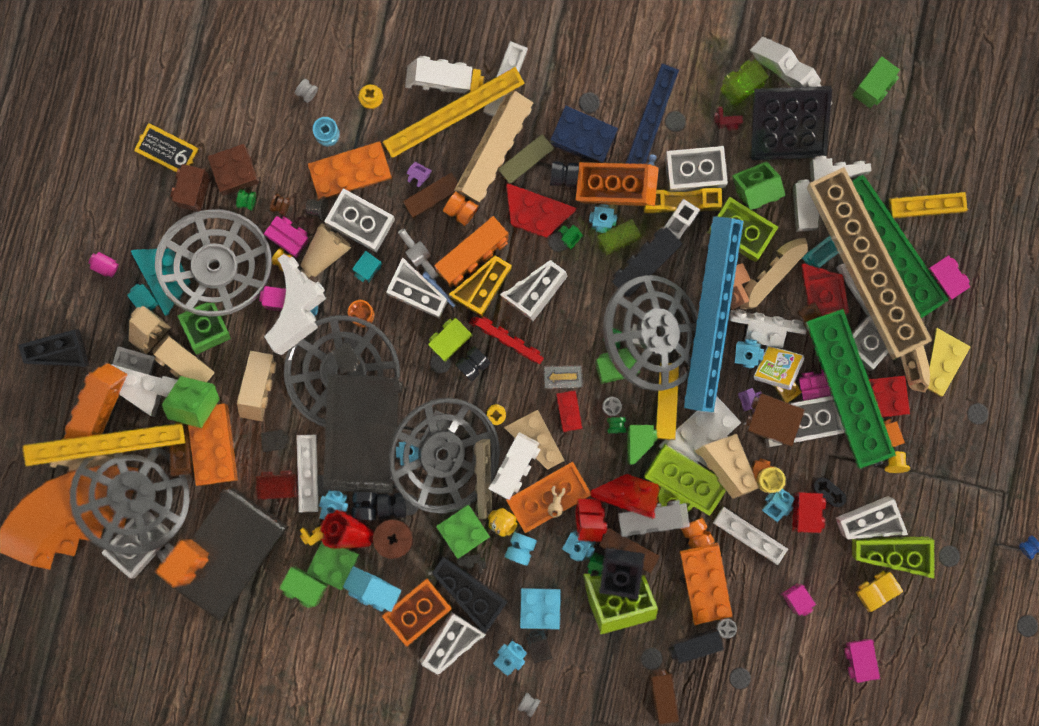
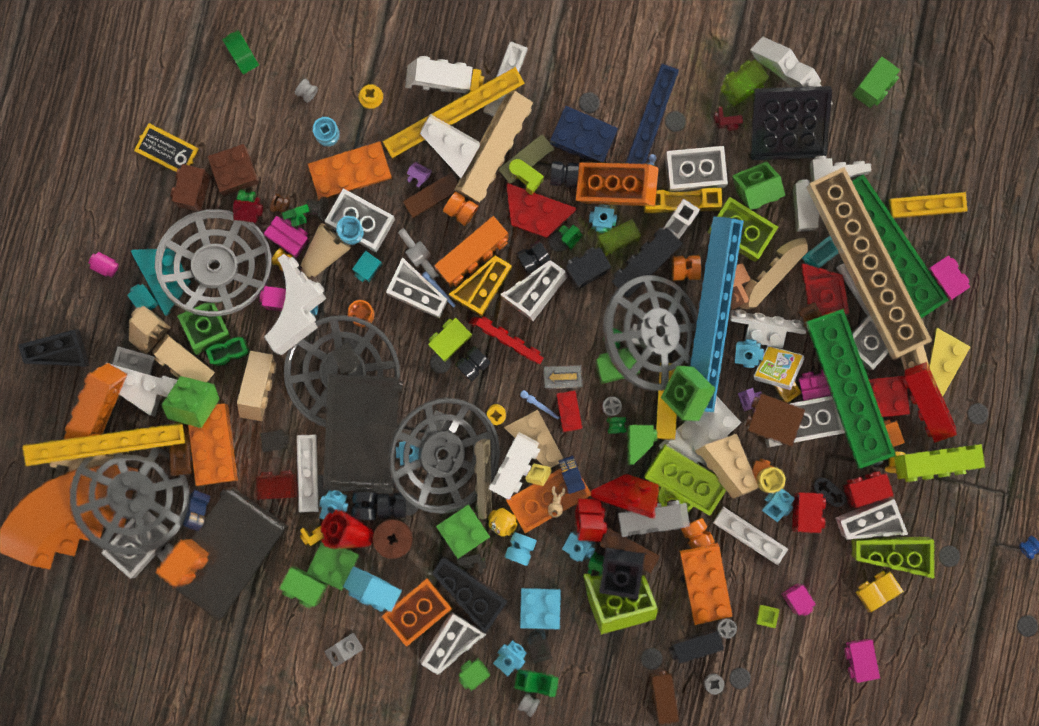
none -> dark blue leg [182,490,210,531]
none -> green brick [206,337,250,366]
none -> green brick [222,30,259,75]
none -> dark red bracket [233,197,263,223]
none -> green tile [282,204,309,227]
none -> light grey bracket [324,633,363,668]
none -> medium azure wheel [336,216,364,245]
none -> white wedge [420,114,480,178]
none -> bright green brick [459,657,490,691]
none -> lime leg [509,159,544,195]
none -> green brick [514,669,558,697]
none -> black wheel [516,240,551,275]
none -> light blue piece [520,390,559,420]
none -> light yellow tile [525,463,552,486]
none -> dark blue leg [558,455,586,494]
none -> black brick [565,247,611,291]
none -> bright green brick [661,366,716,421]
none -> orange wheel [672,255,701,281]
none -> light grey wheel [703,673,724,694]
none -> lime plate [756,605,780,628]
none -> red brick [842,471,894,507]
none -> lime wedge [894,444,985,482]
none -> red brick [903,362,957,443]

